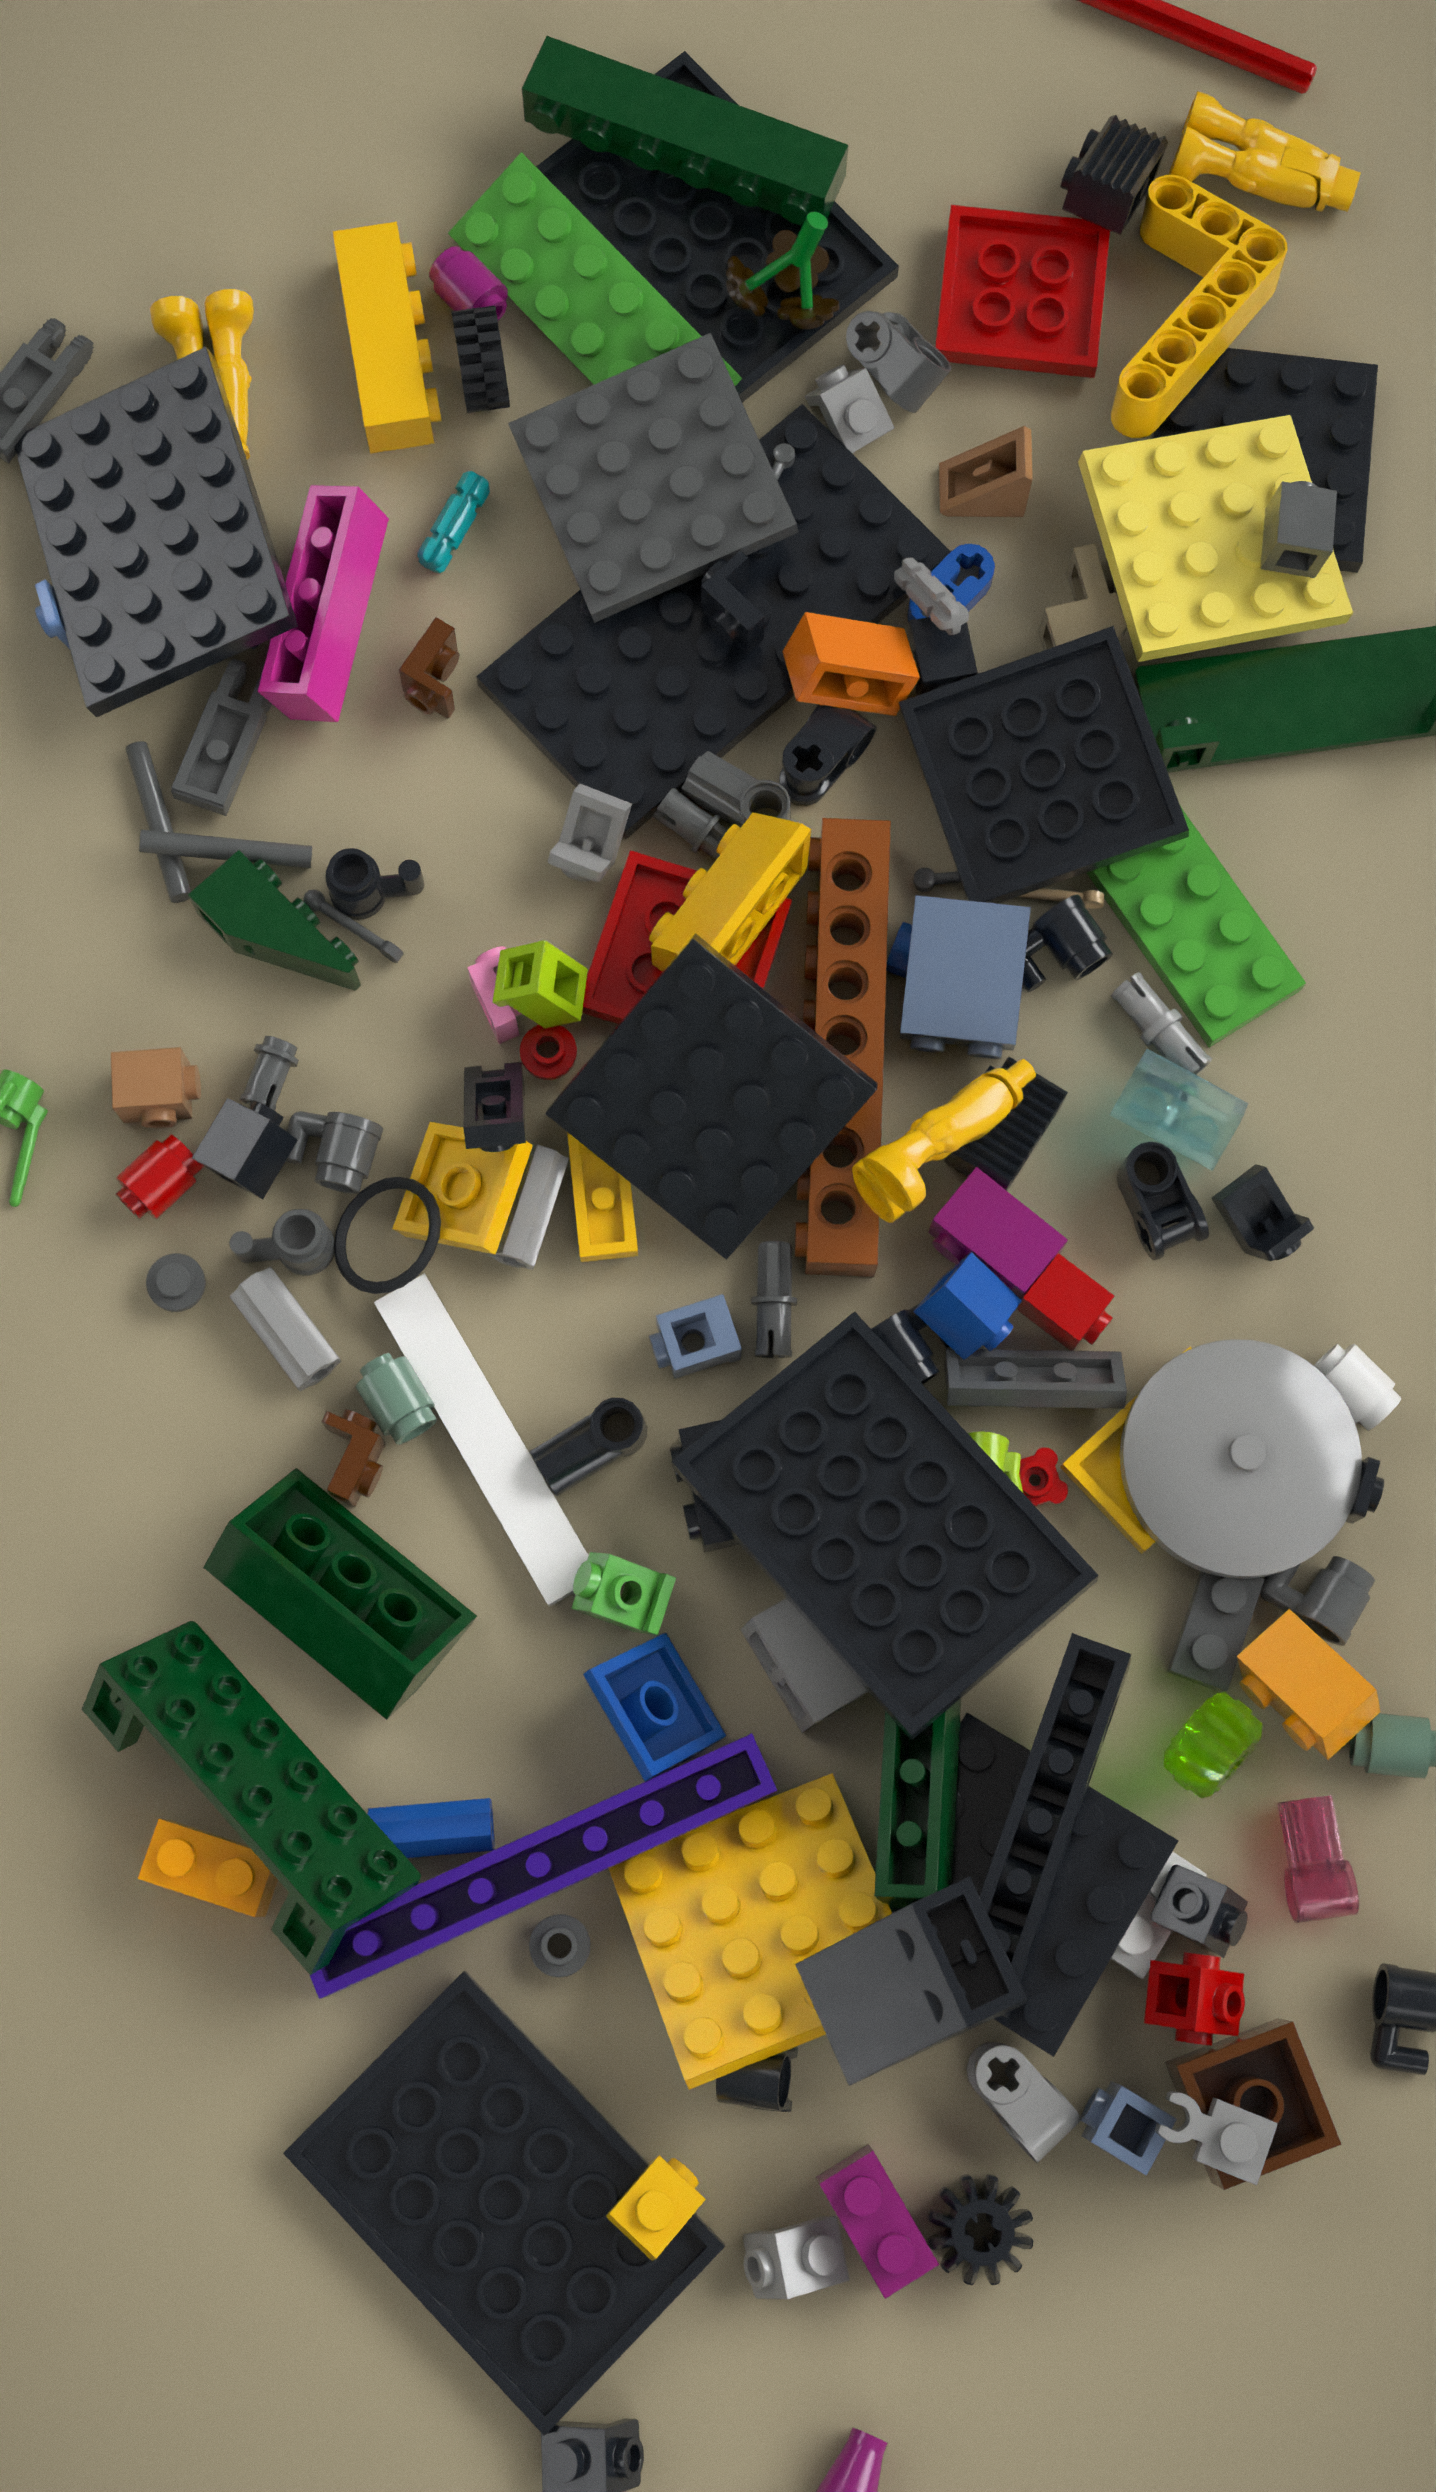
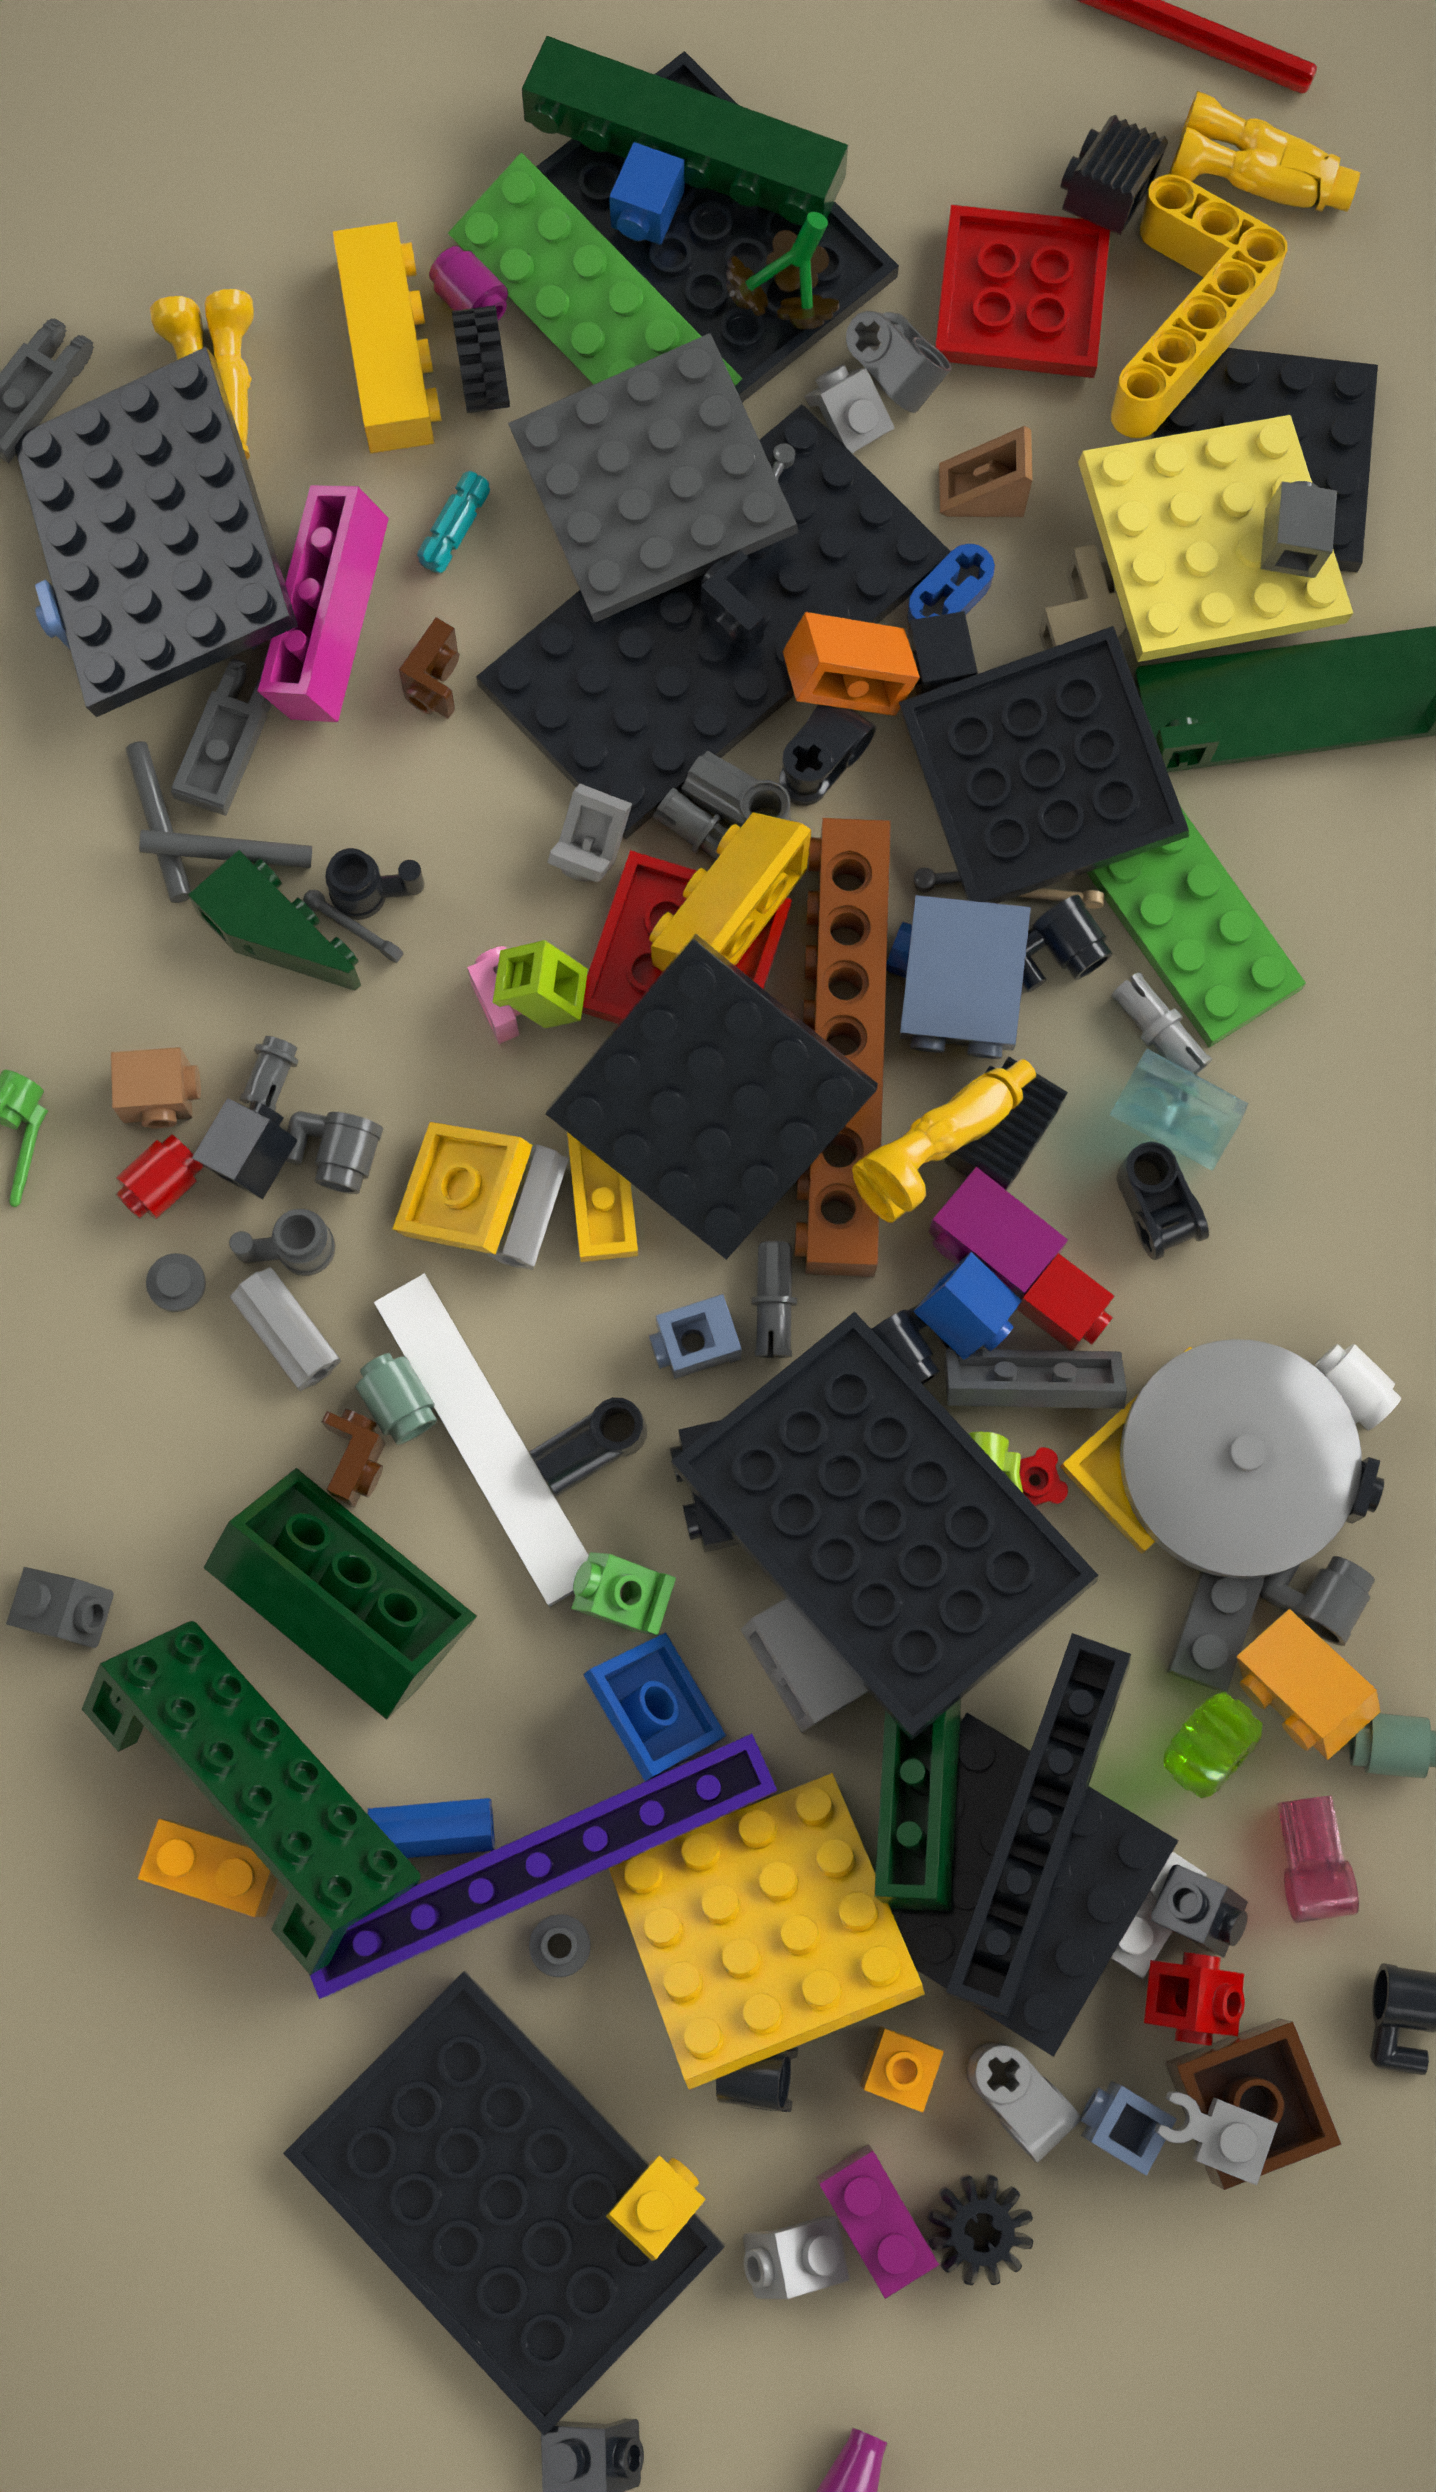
black tyre [334,1177,441,1294] -> none
black plate [463,1061,526,1152] -> none
red plate [520,1024,577,1080] -> none
black slope [795,1877,1027,2086] -> none
light grey axle [894,558,969,635] -> none
black bracket [1211,1164,1314,1261] -> none
none -> dark grey bracket [6,1567,114,1648]
none -> blue brick [609,142,684,245]
none -> light orange brick [860,2026,944,2113]

